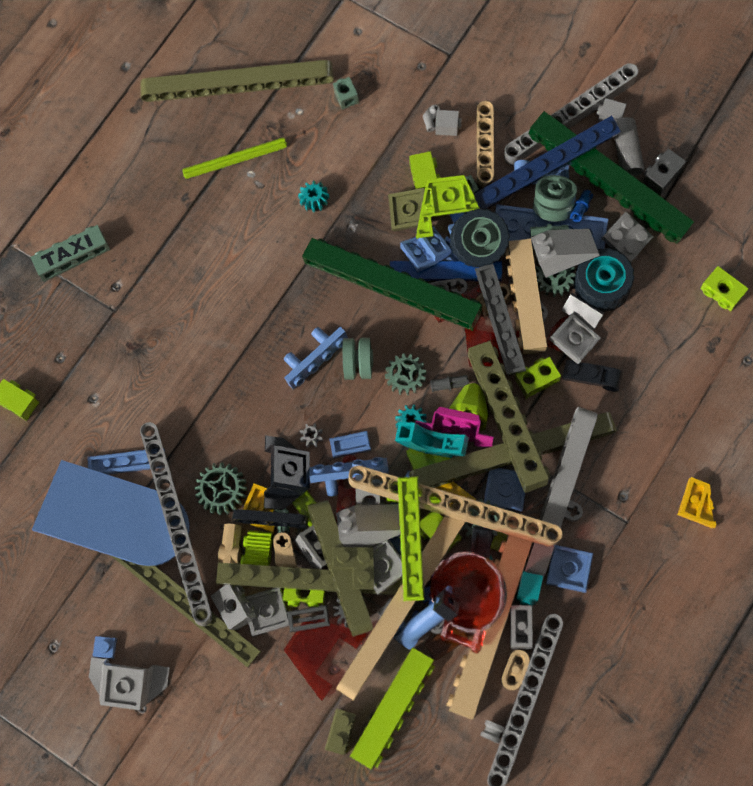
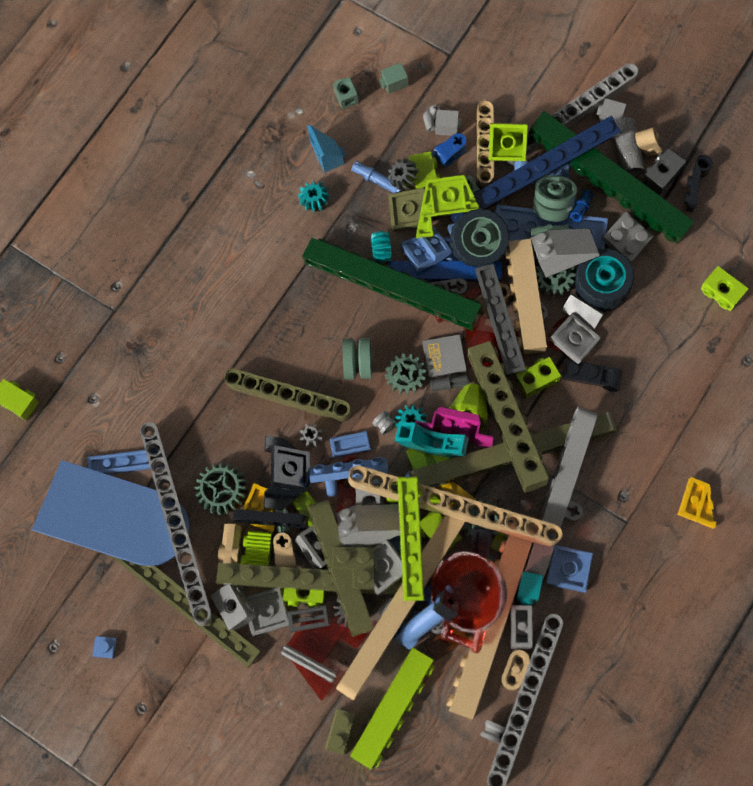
sand green brick [30,225,110,282] -> none
light grey piece [89,657,170,710] -> none
olive beam [140,60,334,102] -> none
lime axle [183,138,287,179] -> none
medium blue plate [284,327,348,390] -> none
medium blue tile [484,468,525,512] -> none
none -> olive beam [224,369,352,422]
none -> light grey axle [281,645,337,682]
none -> dark azure slope [307,125,346,173]
none -> medium blue pin [351,160,403,193]
none -> teal gear [371,231,392,263]
none -> light grey wheel [372,411,397,435]
none -> sand green brick [379,62,408,94]
none -> dark grey gear [387,158,419,191]
none -> light grey tile [422,335,467,379]
none -> blue piece [432,133,467,168]
none -> lime slope [489,123,528,161]
none -> tan piece [635,127,662,157]
none -> black plate [684,155,713,212]

